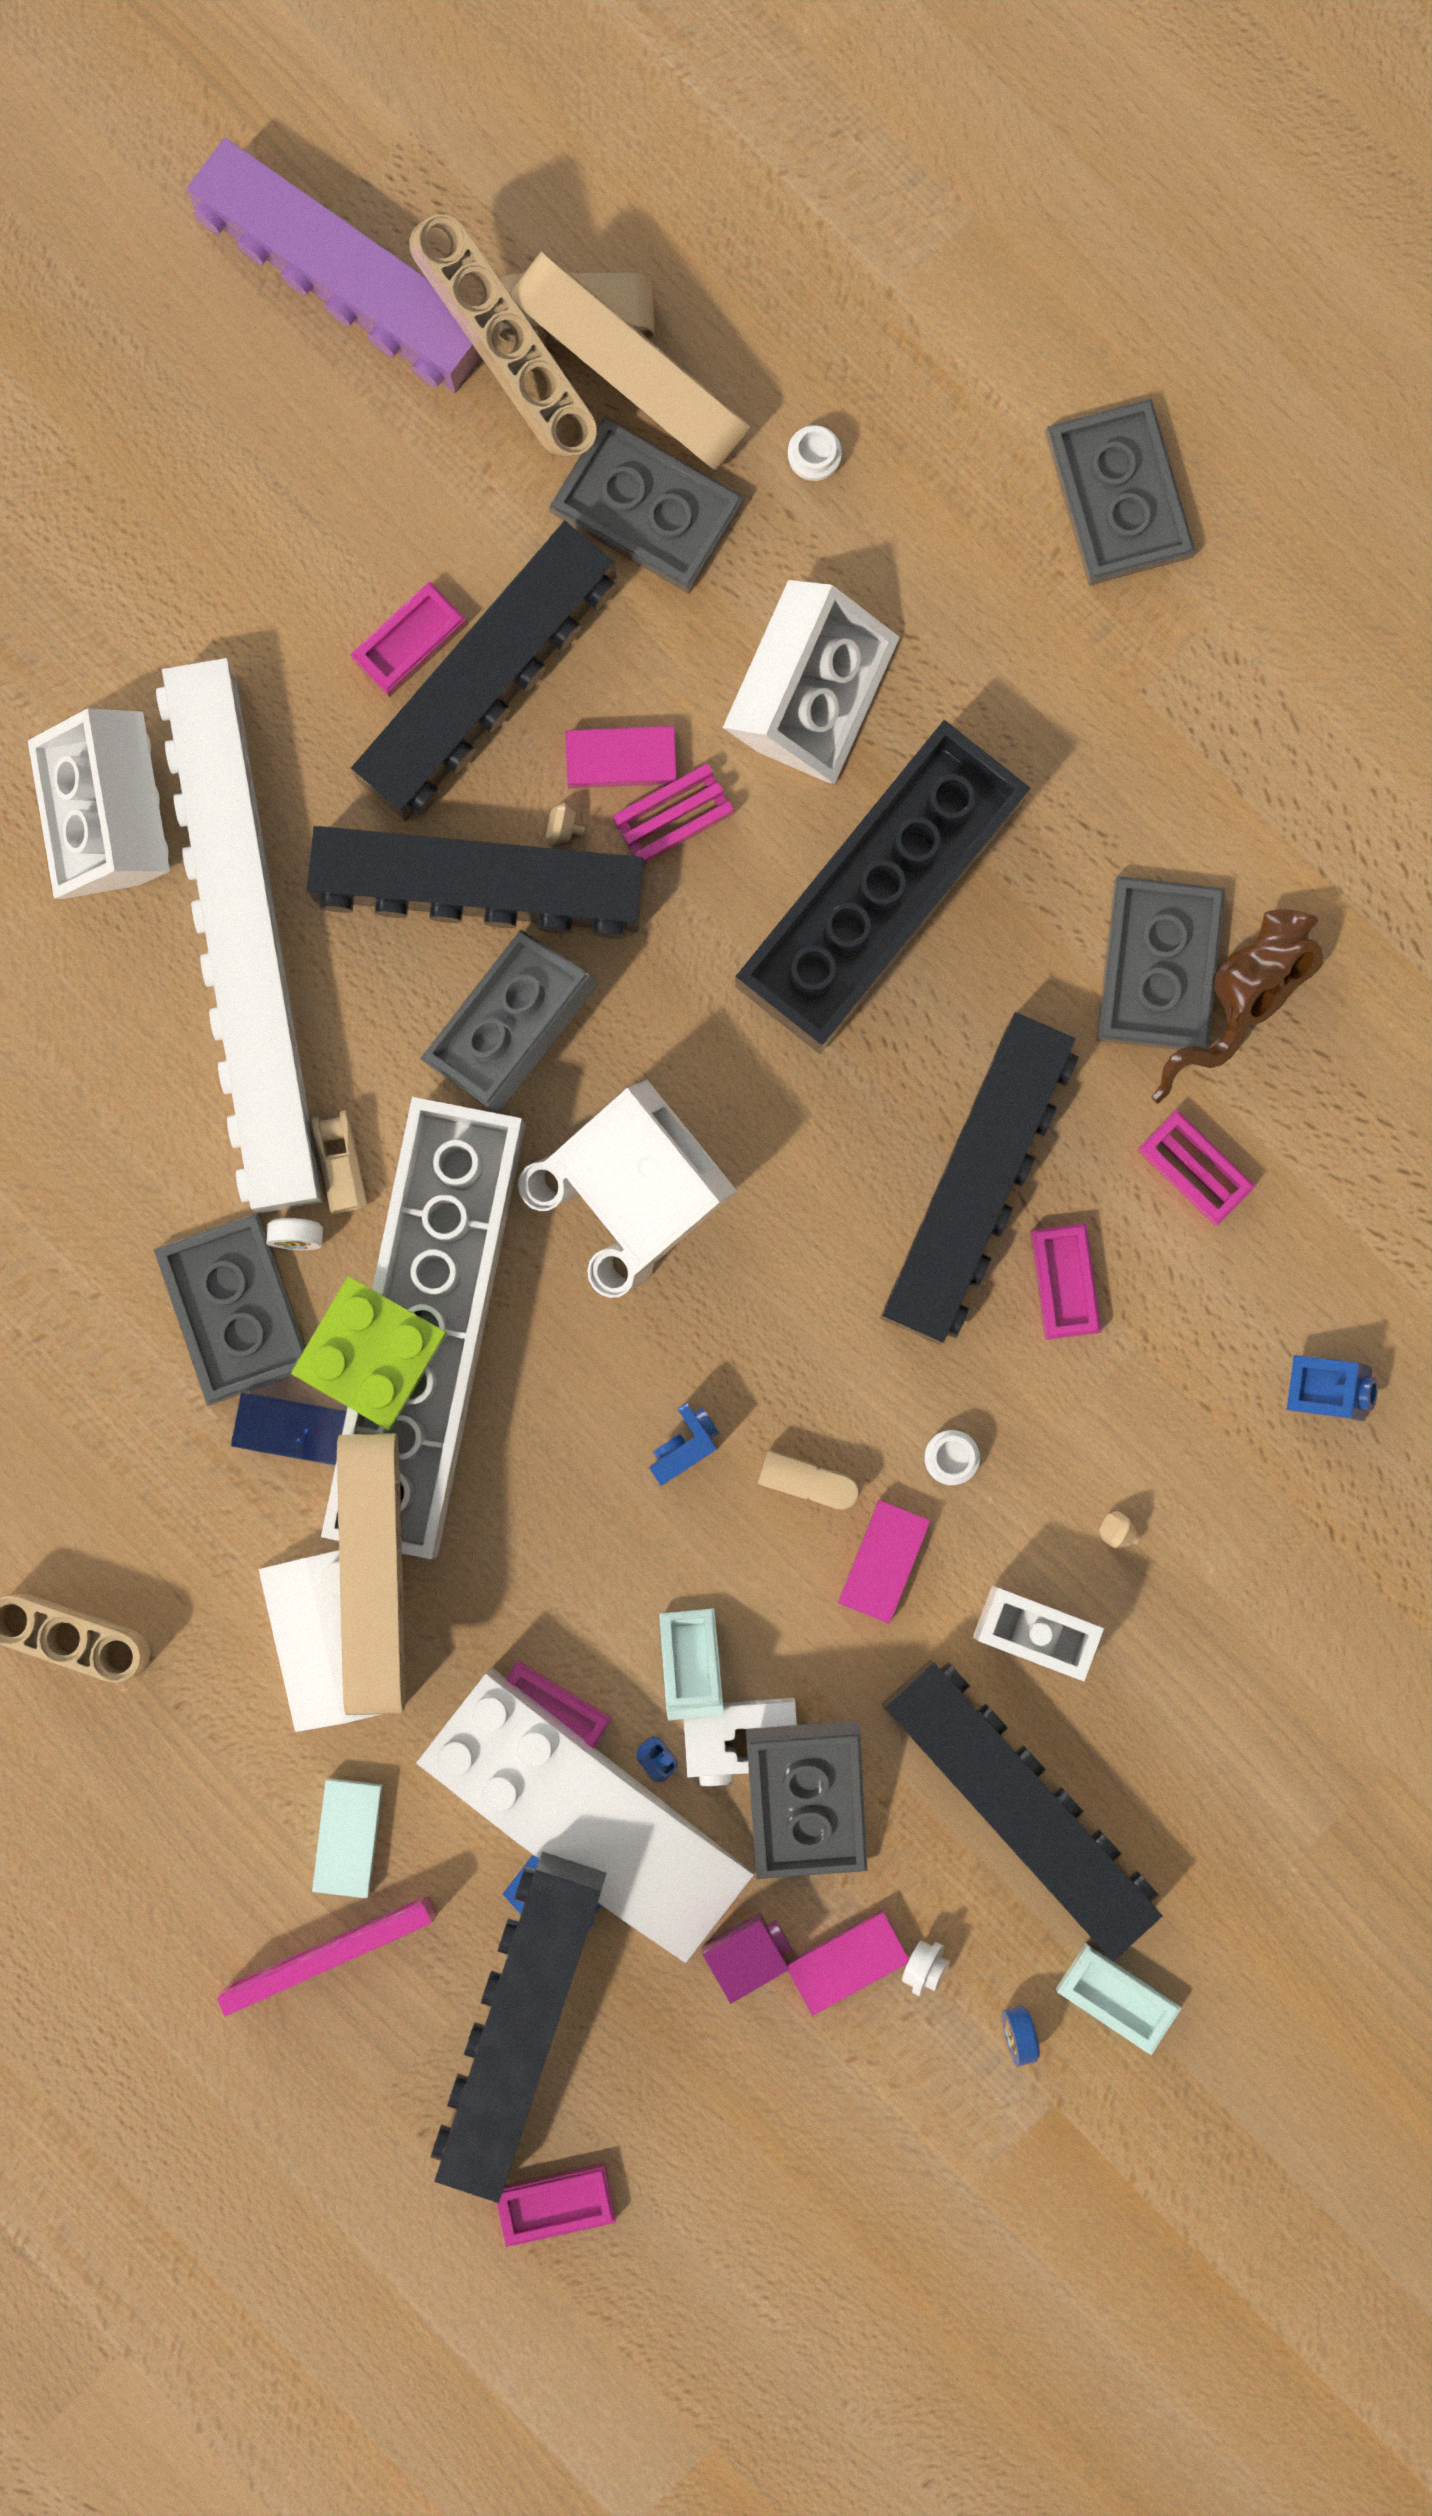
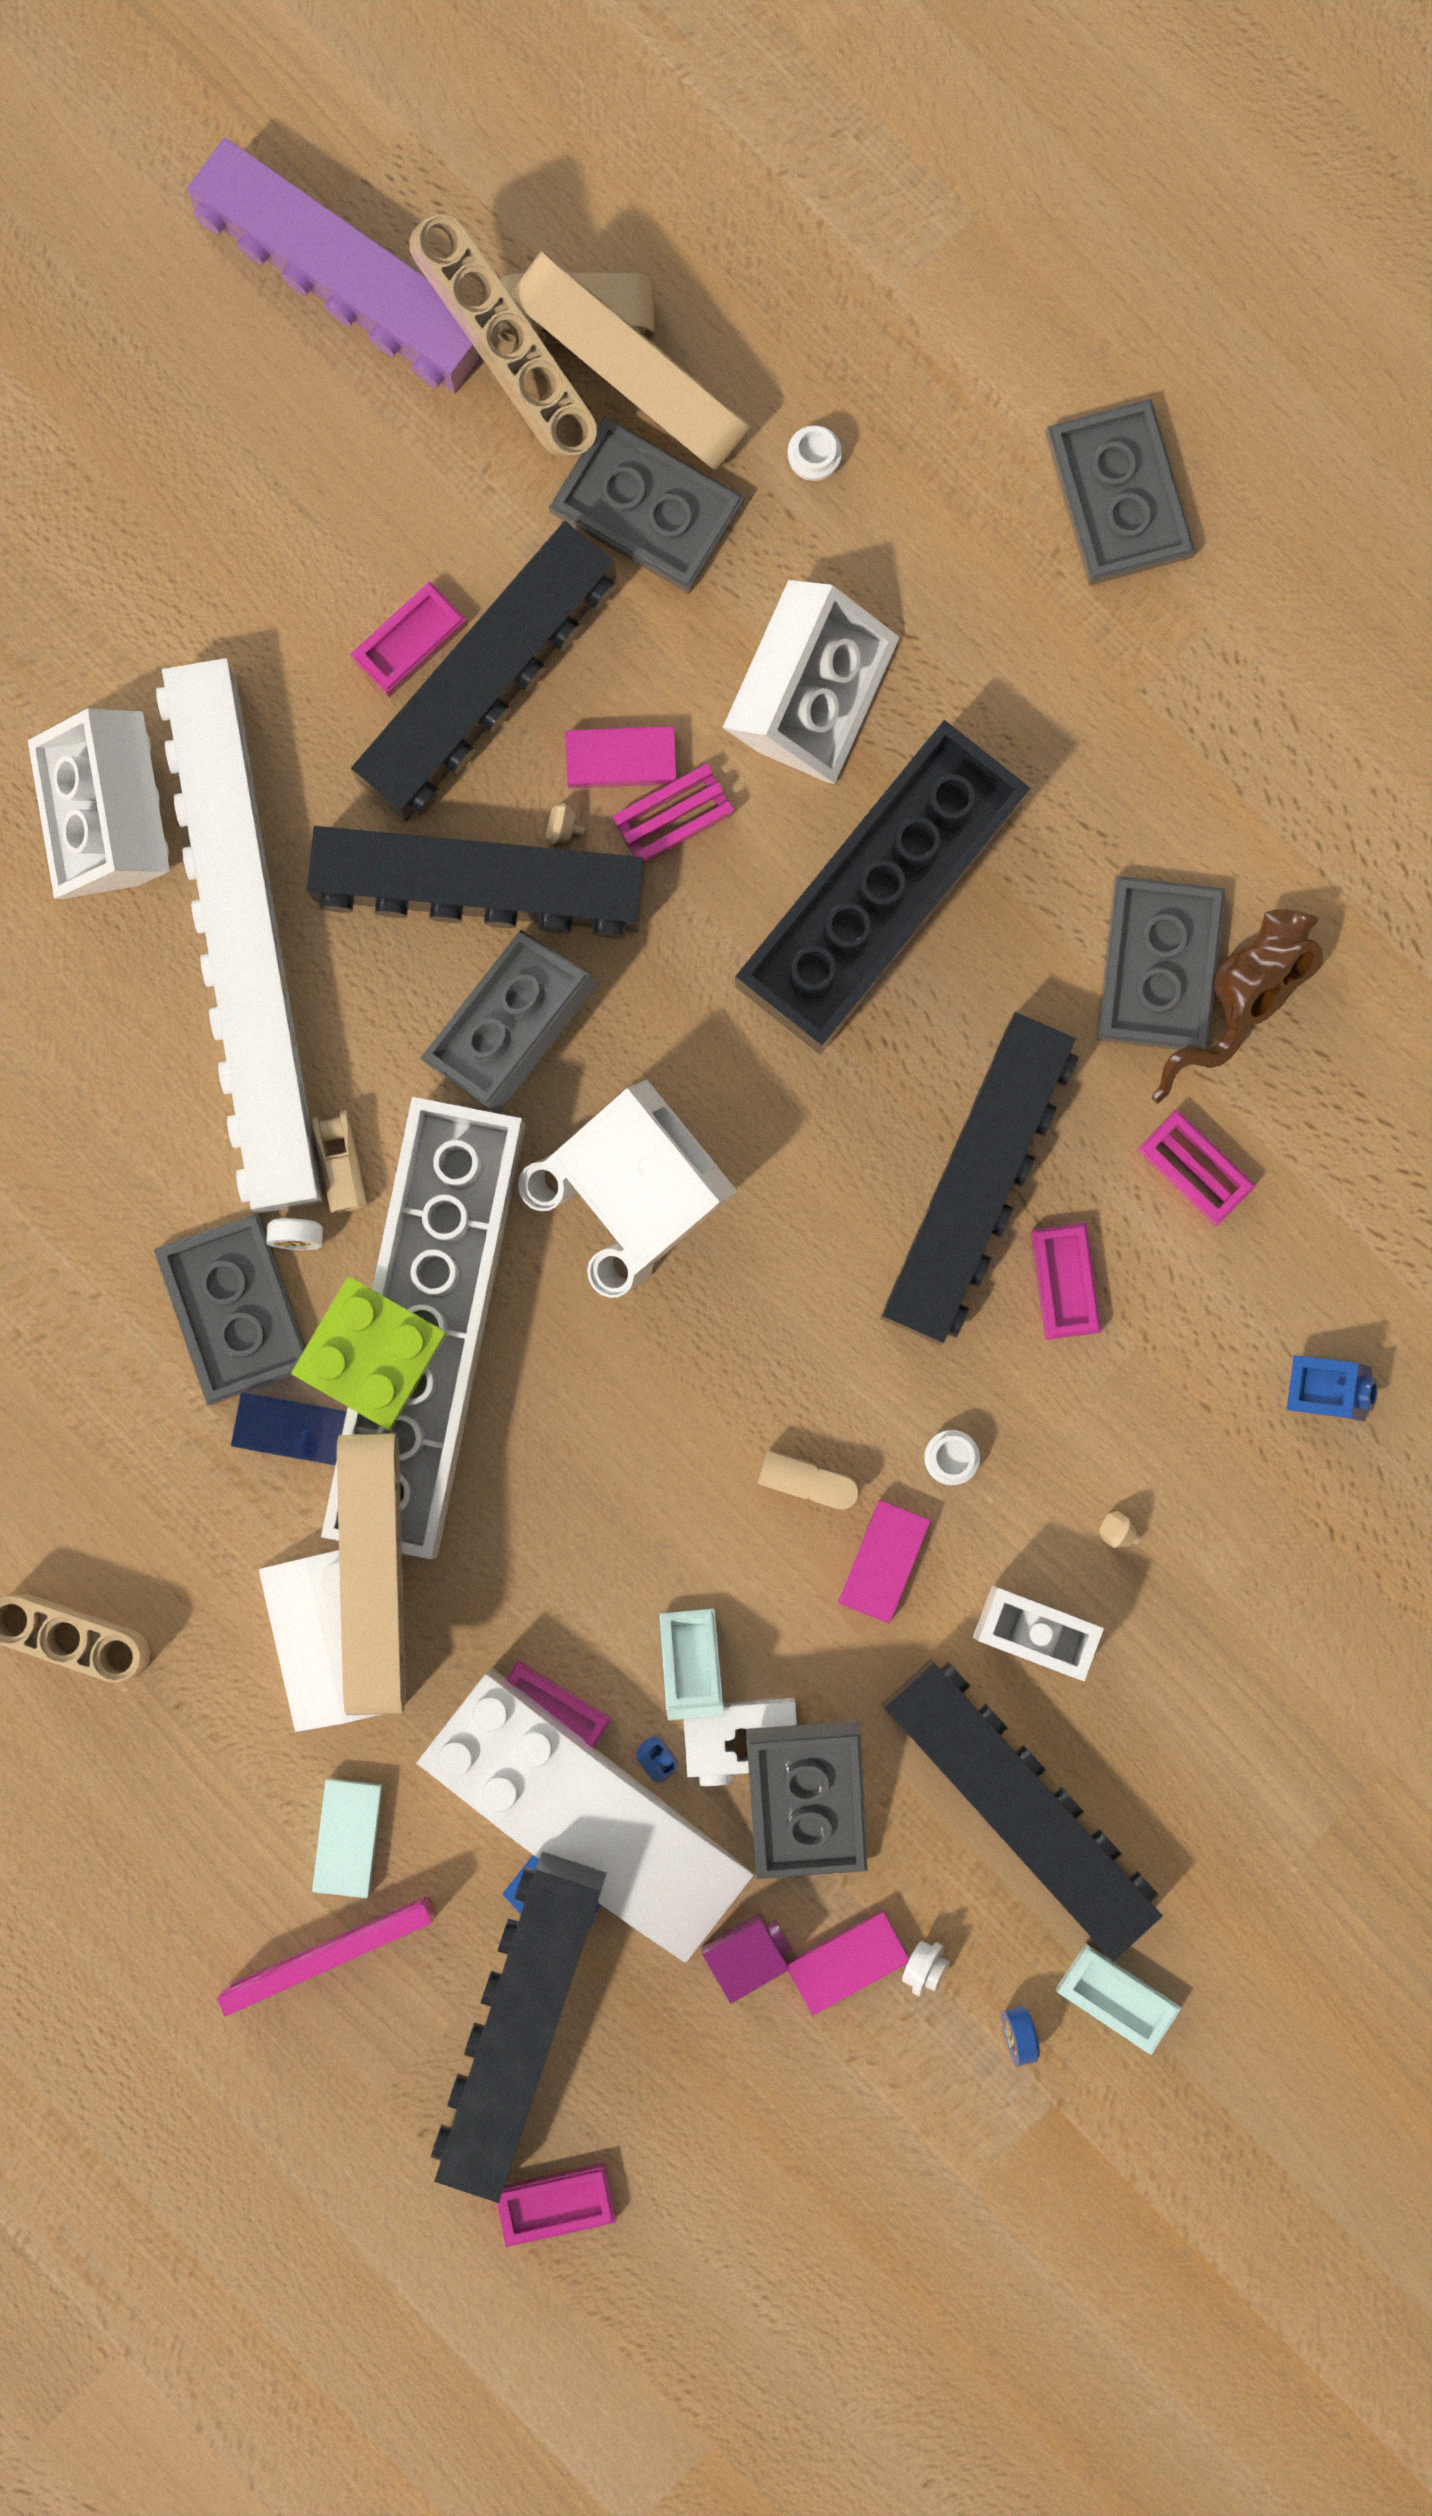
blue bracket [649,1403,720,1486] -> none

